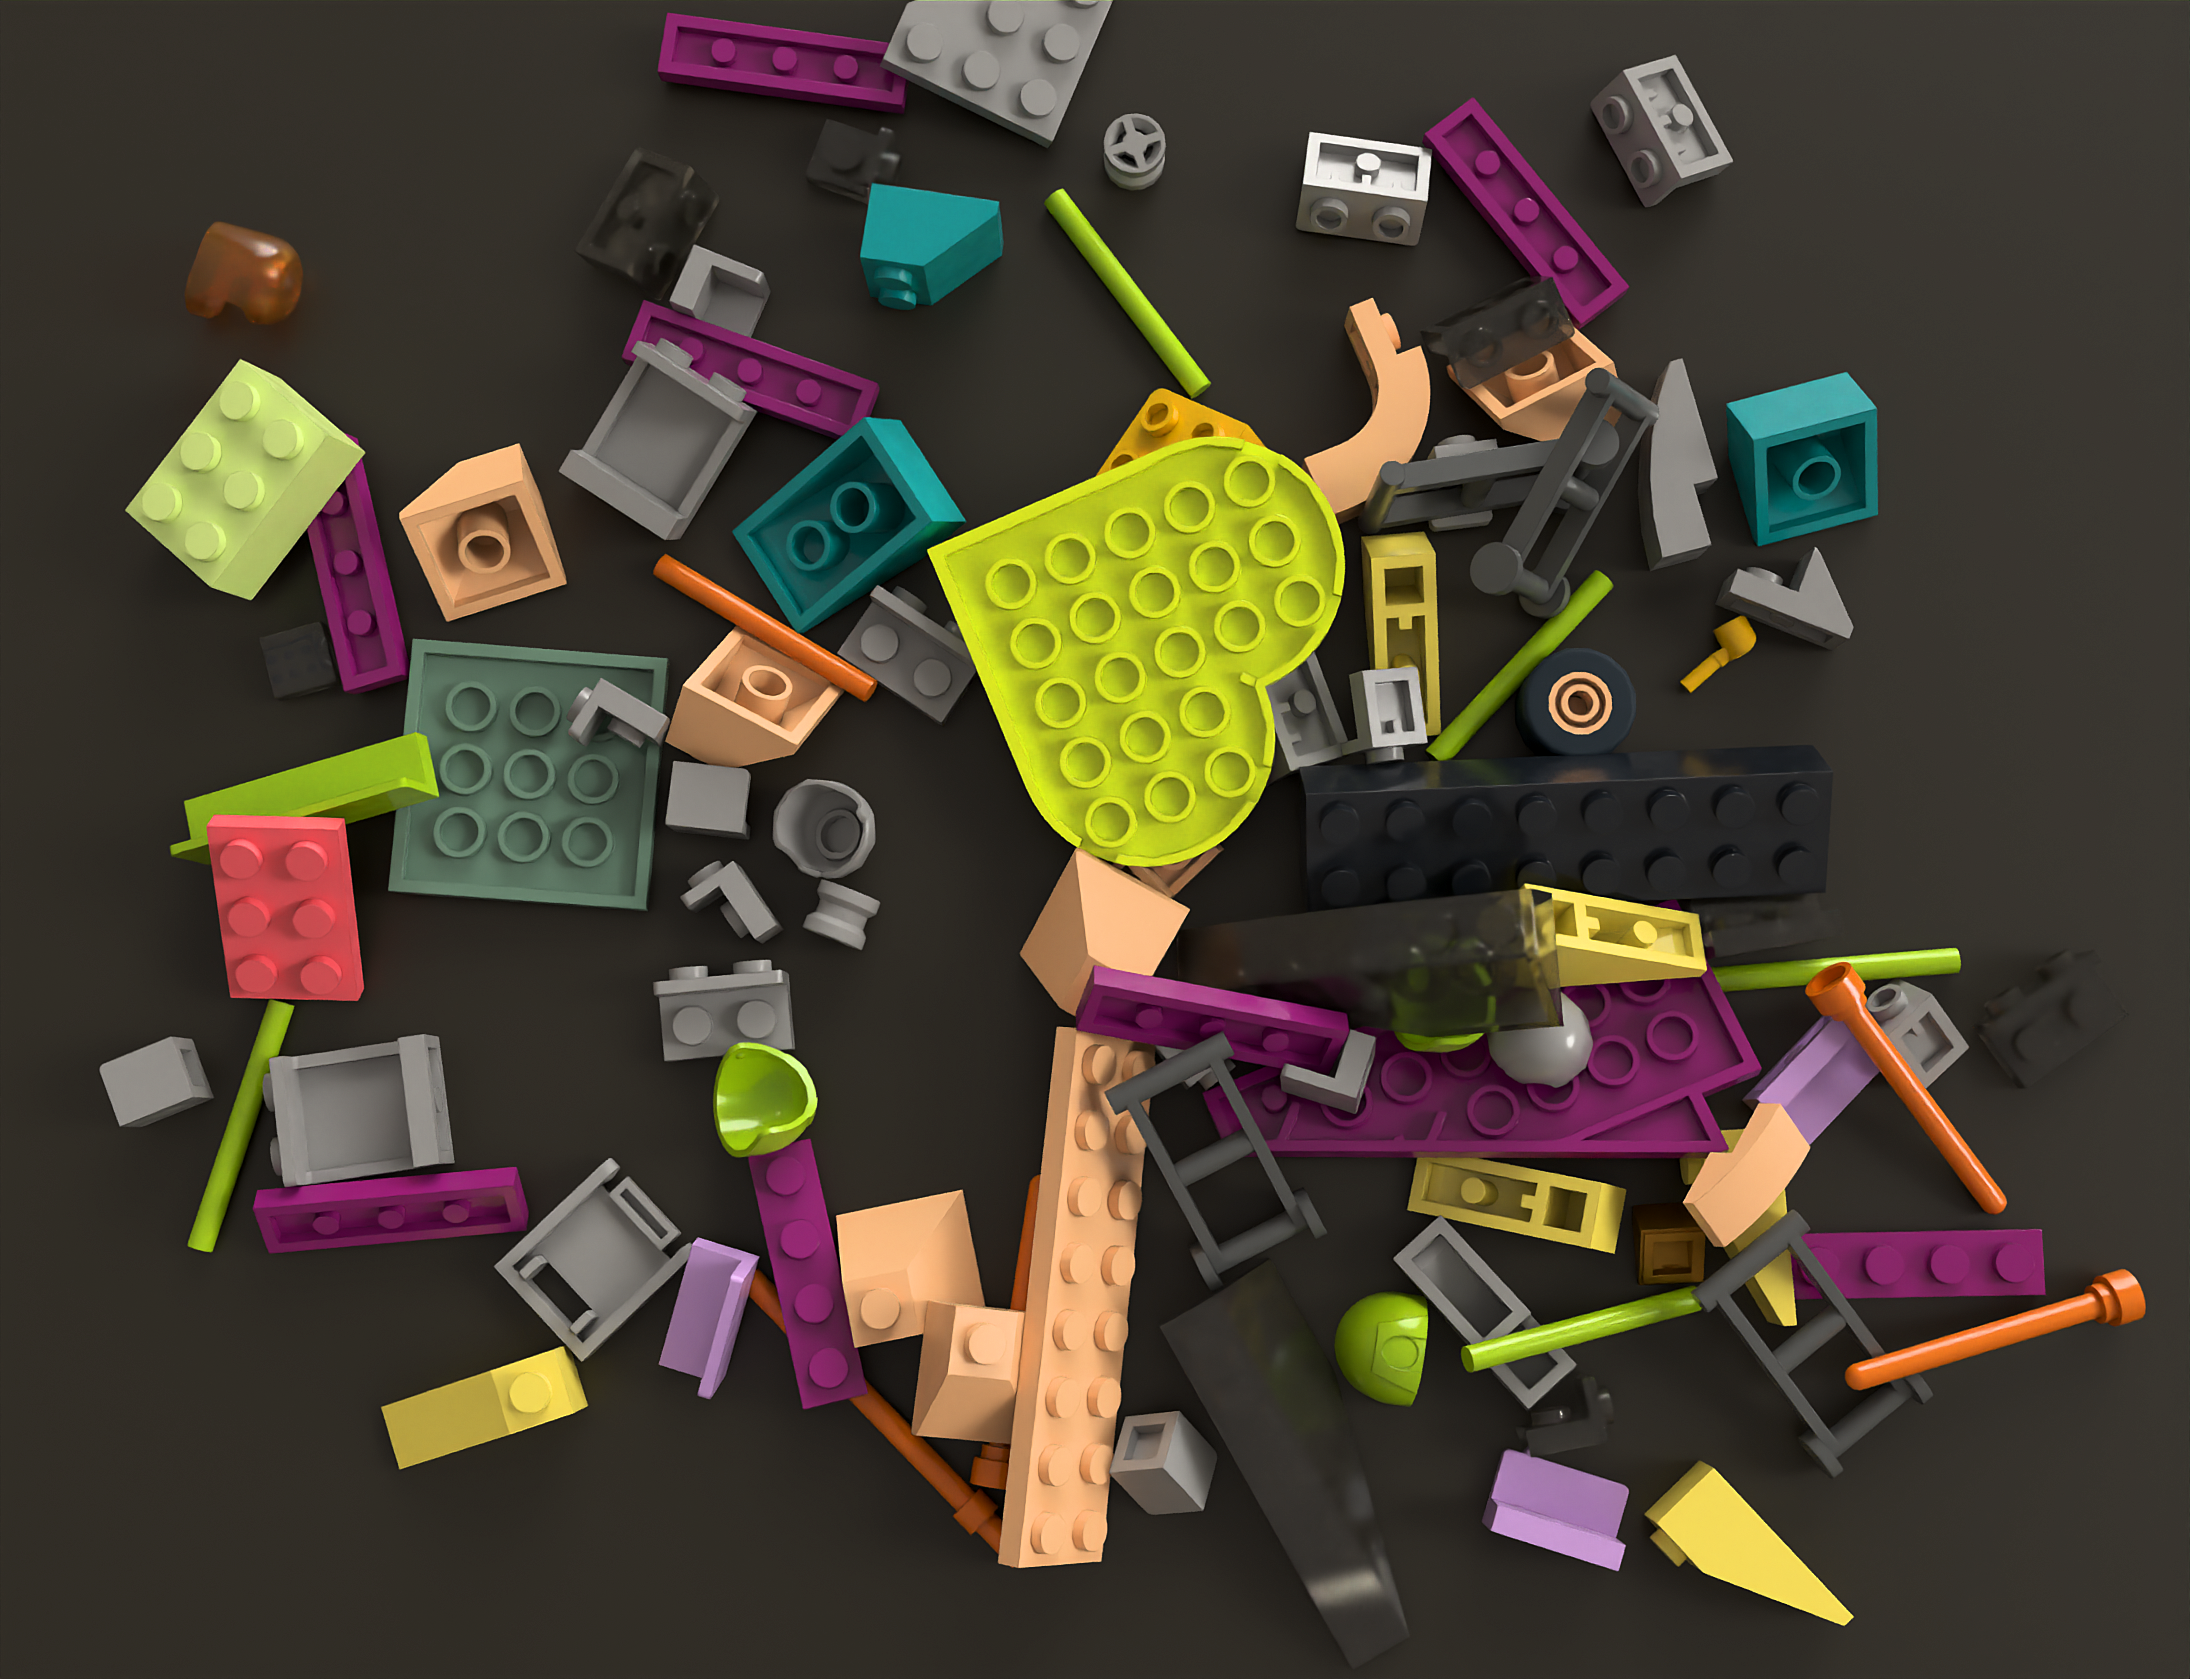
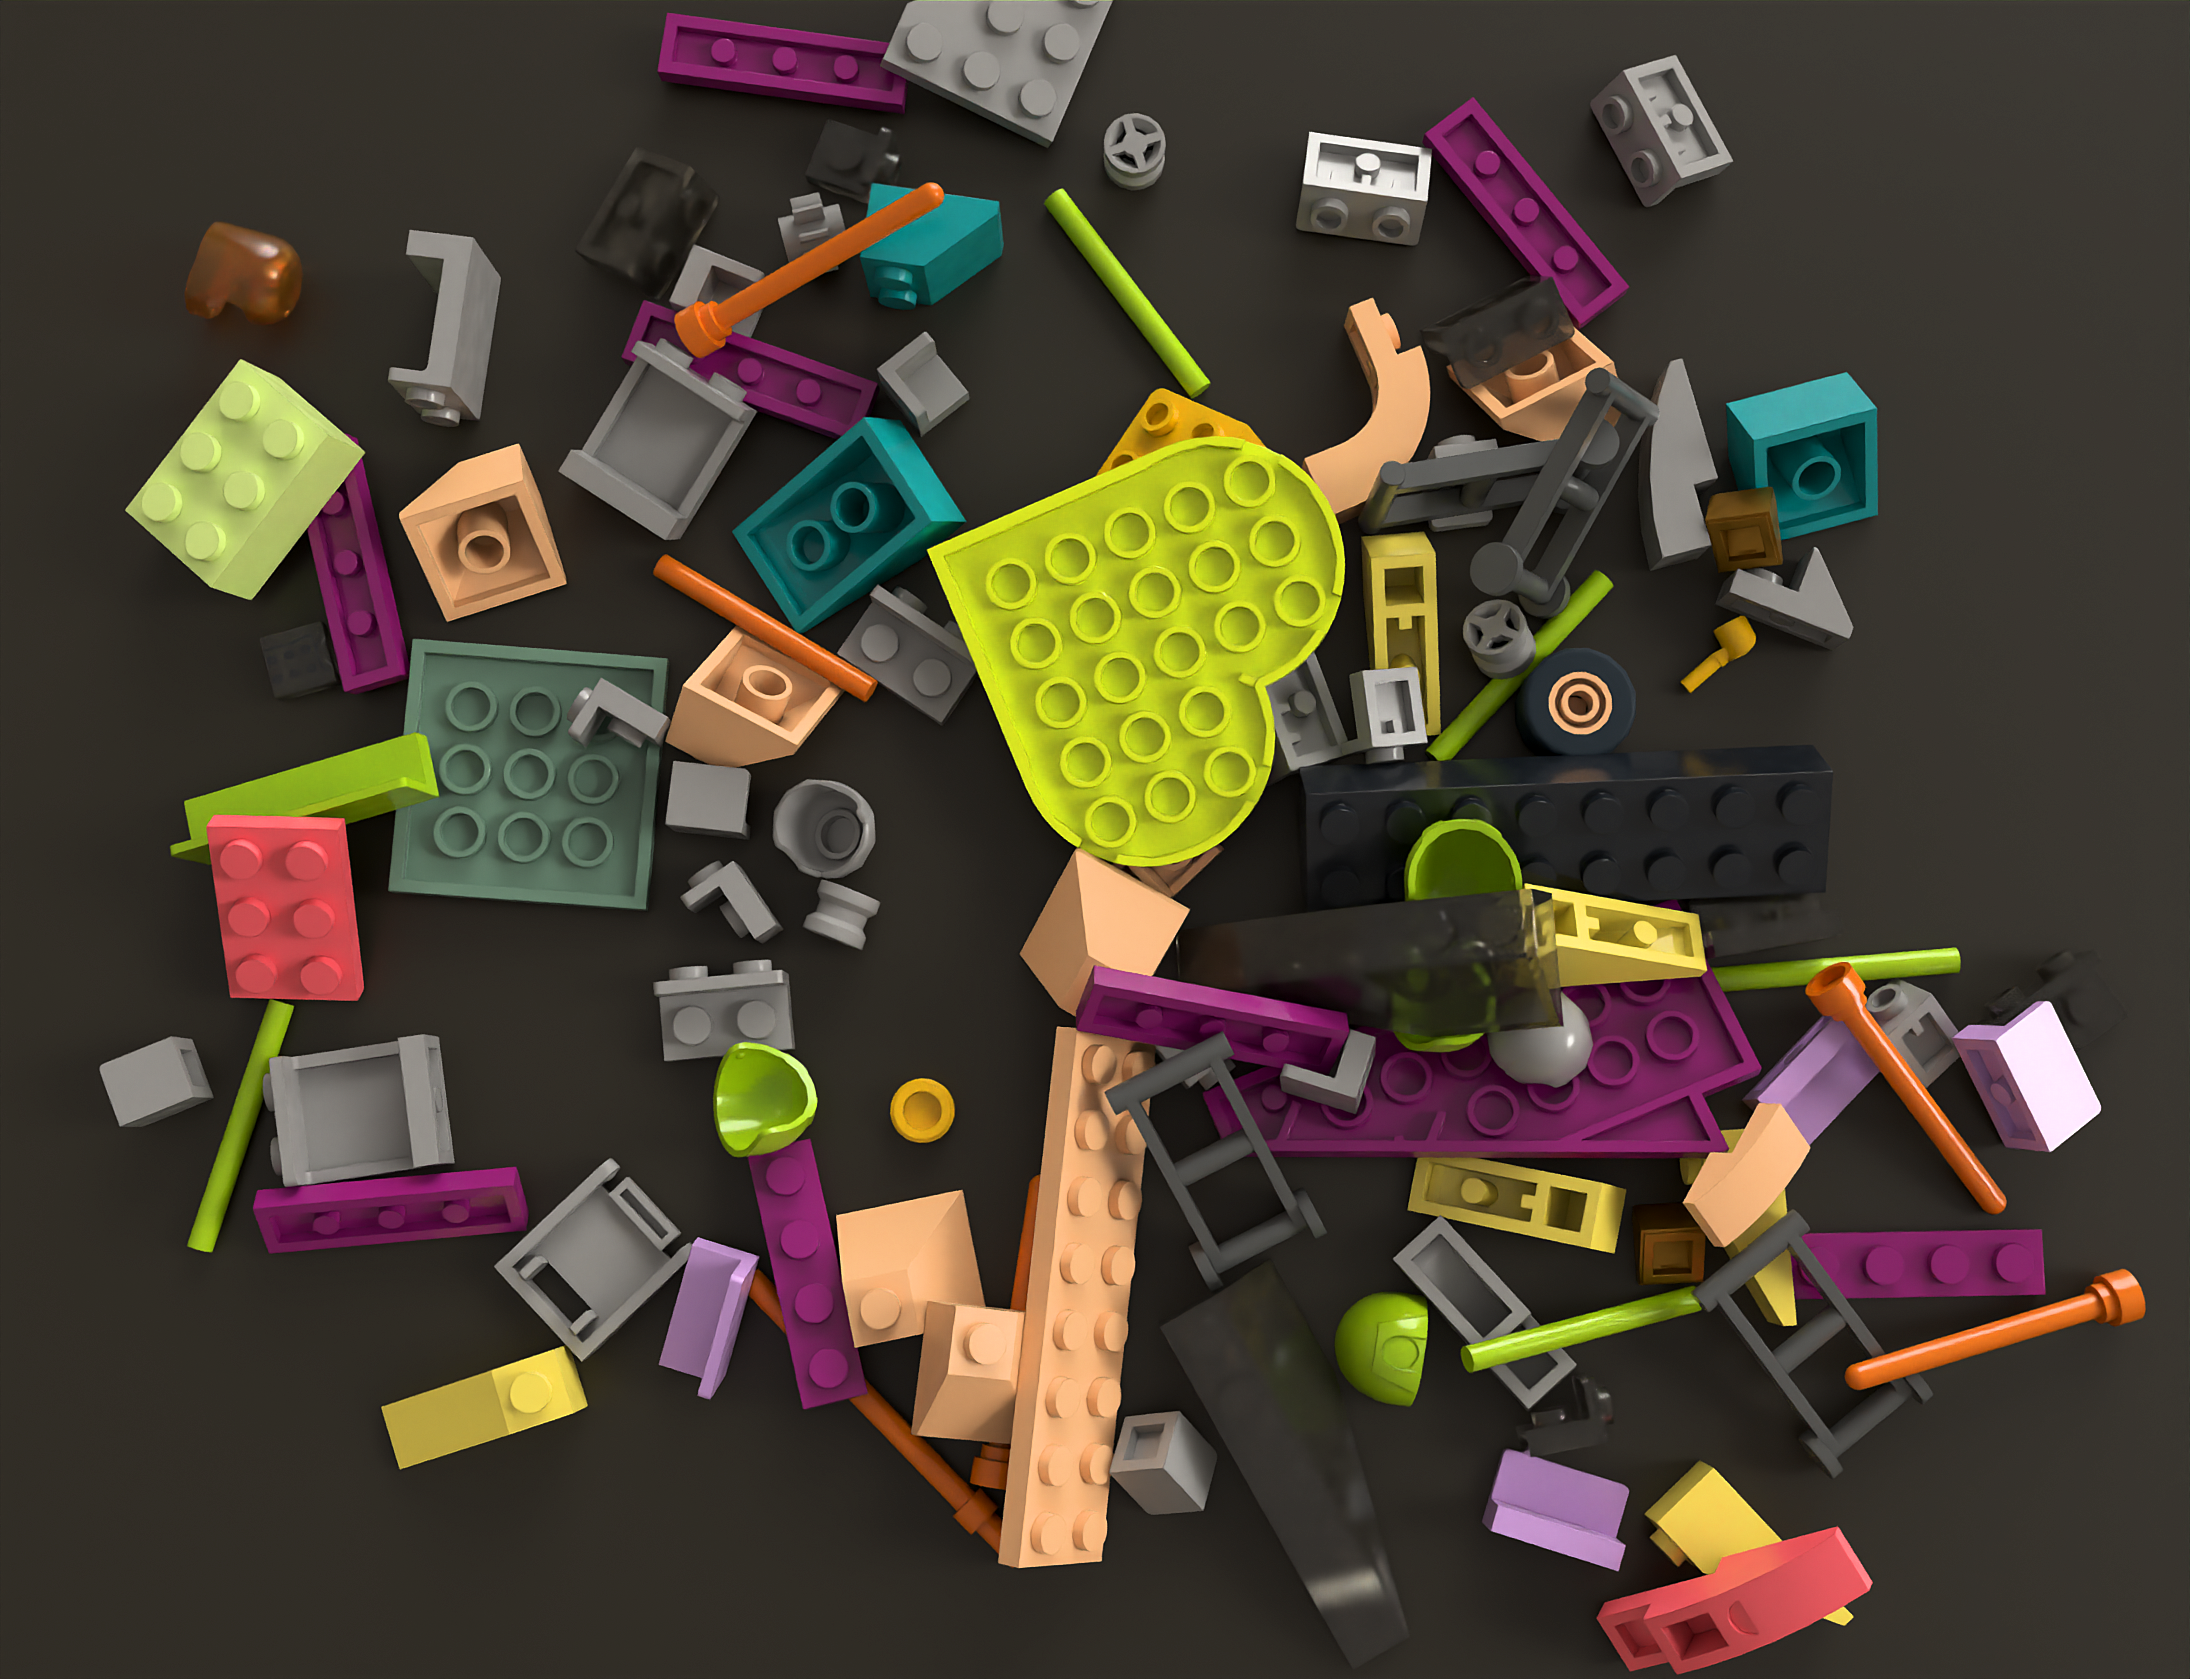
none -> light grey panel [388,230,501,427]
none -> orange piece [674,182,944,358]
none -> light grey gear [778,192,845,272]
none -> light grey panel [877,332,970,437]
none -> yellow tile [890,1078,955,1143]
none -> lime helmet [1404,818,1522,905]
none -> light grey wheel [1463,599,1536,680]
none -> coral slope [1596,1526,1873,1675]
none -> pearl gold slope [1705,487,1783,573]
none -> panel [1952,1001,2101,1152]

